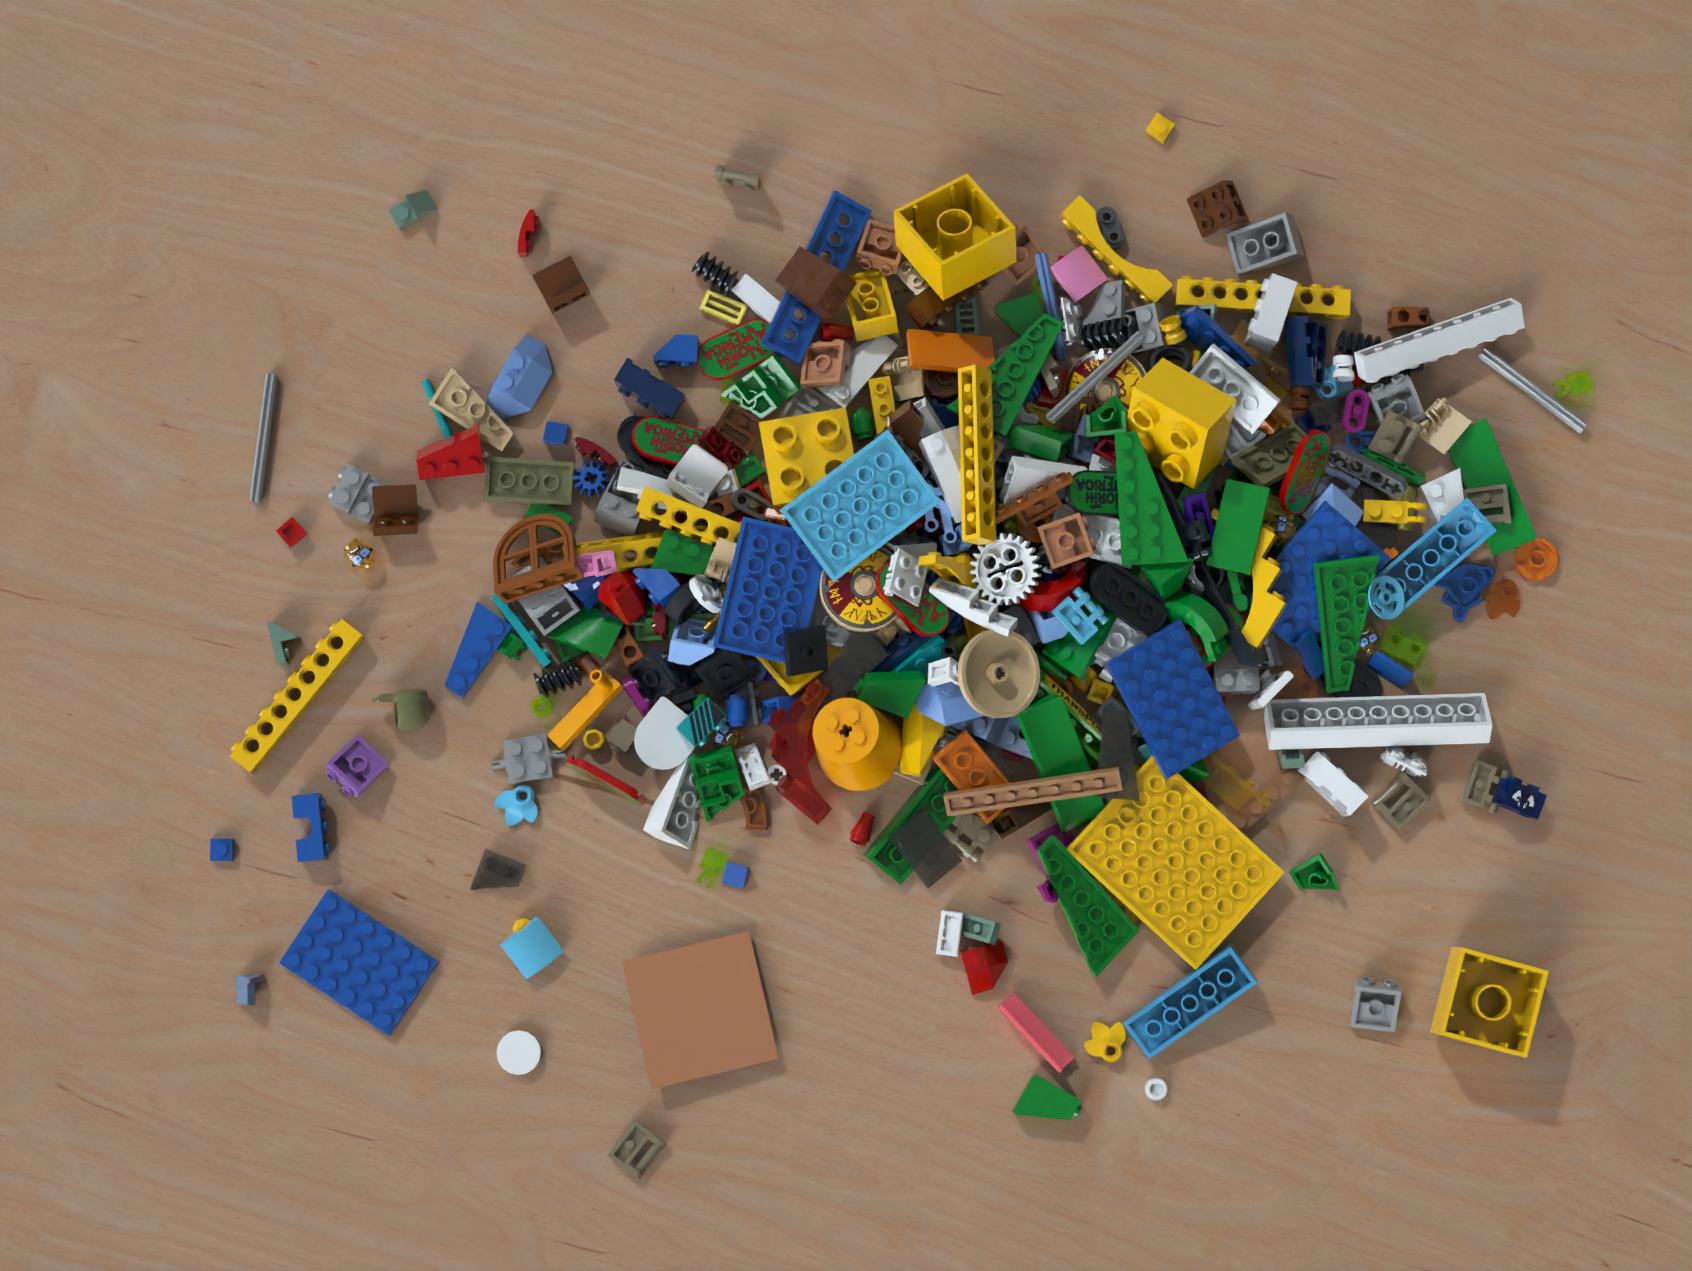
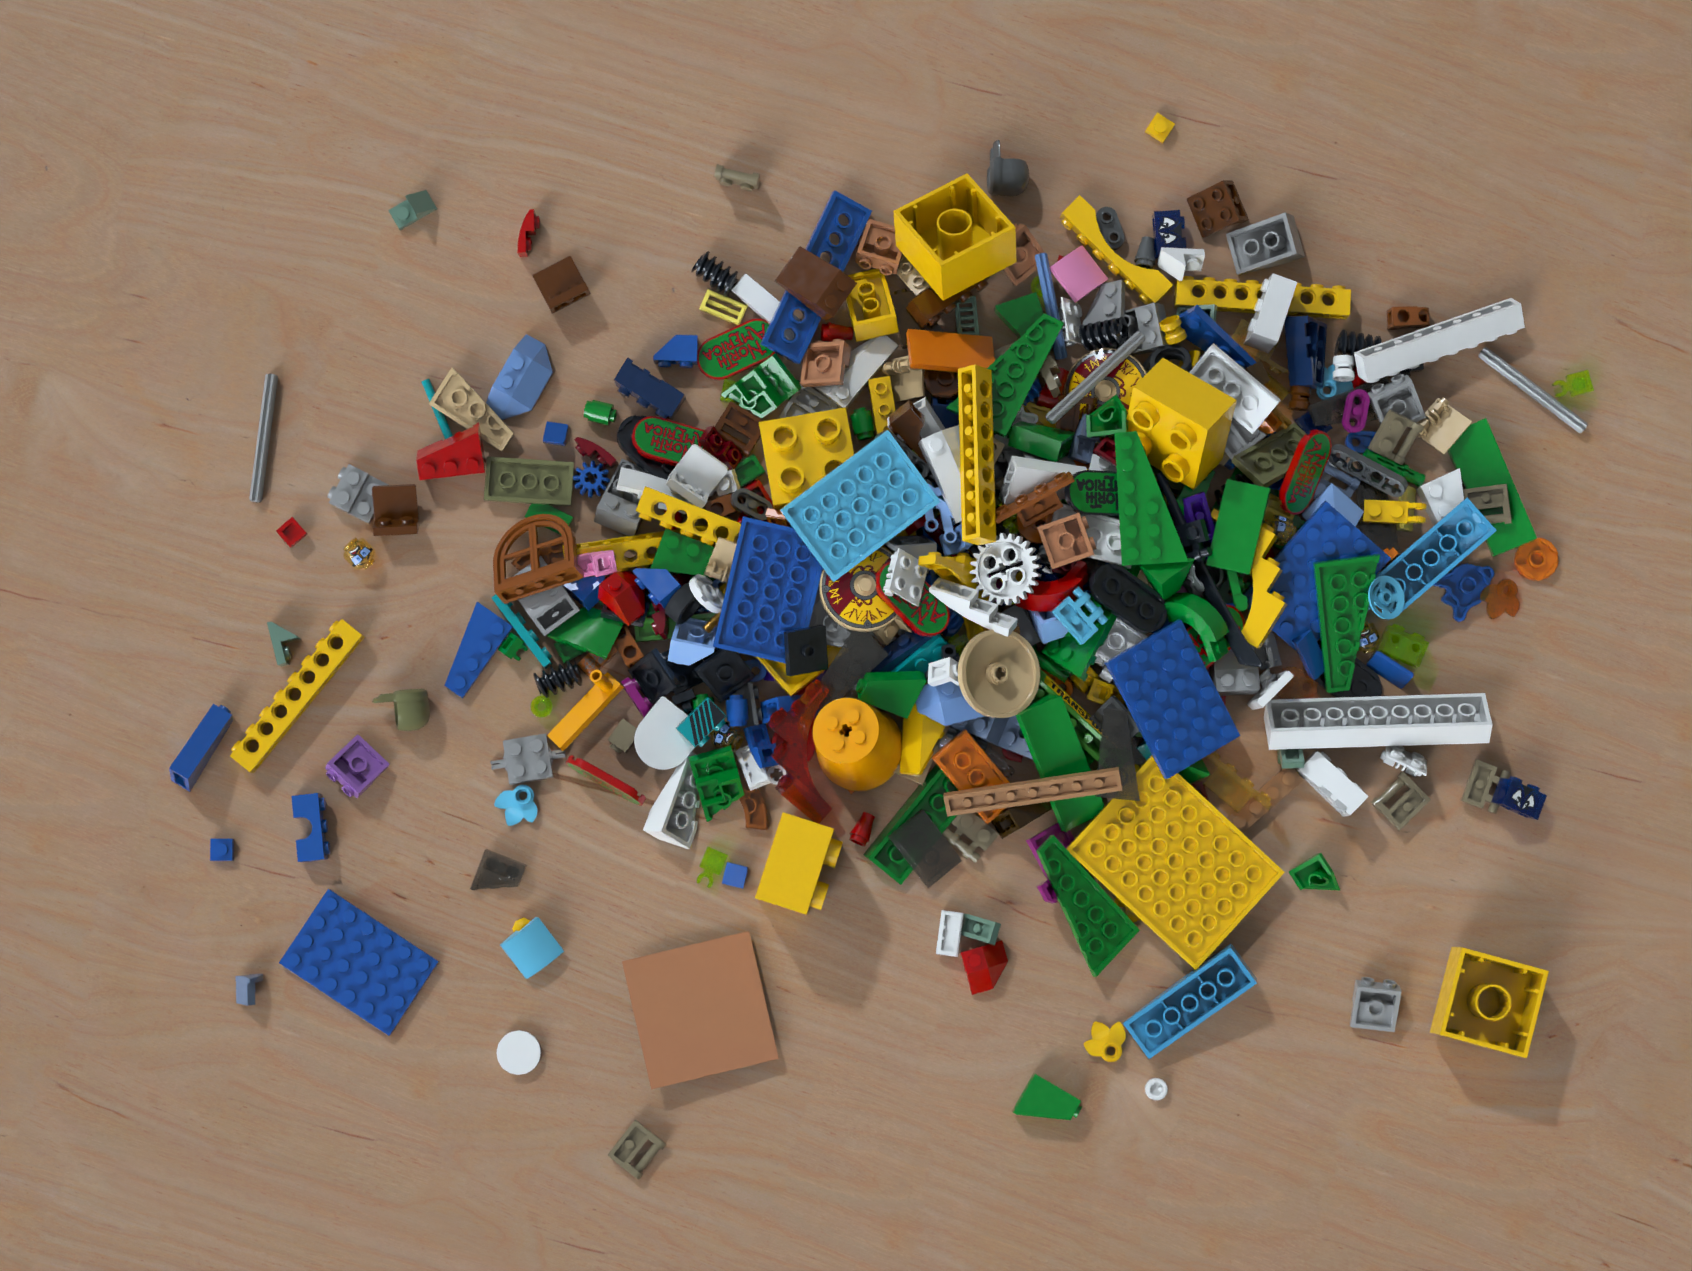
yellow tile [583,729,605,751] -> none
coral panel [998,992,1074,1074] -> none
none -> blue slope [169,704,233,792]
none -> green brick [583,400,617,426]
none -> blue slope [743,724,781,769]
none -> yellow brick [755,812,843,915]
none -> dark grey piece [987,140,1029,197]
none -> dark grey cone [1134,236,1155,269]
none -> clear blue brick [1152,210,1186,259]
none -> white slope [1157,247,1205,281]

